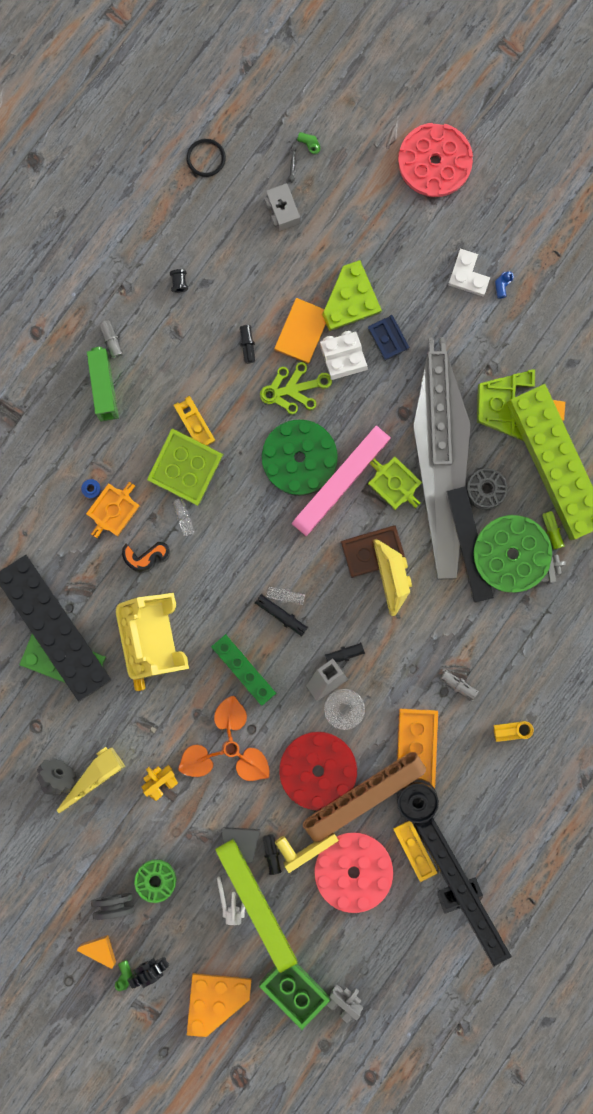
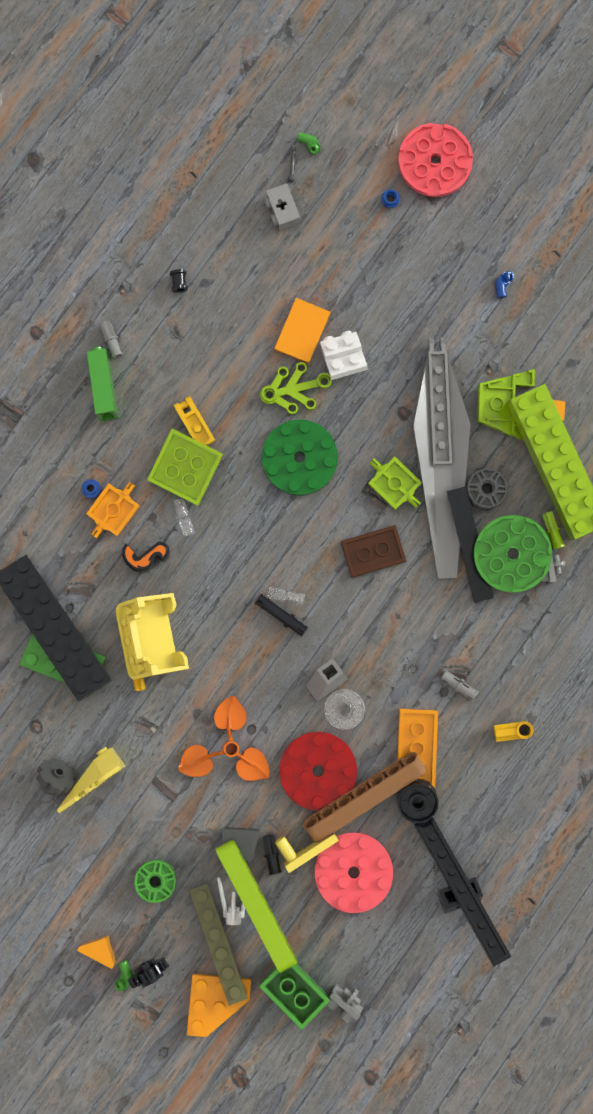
dark grey wheel [91,893,135,920] -> none
yellow hips [141,765,178,801] -> none
black tyre [186,139,226,177] -> none
green brick [211,634,277,706] -> none
black axle [240,325,255,364] -> none
bright pink beam [292,426,391,536] -> none
lime plate [322,260,382,331] -> none
black pin [325,642,365,663] -> none
dark blue plate [368,315,410,361] -> none
light yellow wedge [373,539,412,616] -> none
yellow plate [393,821,437,882] -> none
white plate [448,249,490,297] -> none
none -> olive plate [189,883,248,1006]
none -> blue plate [381,189,400,208]

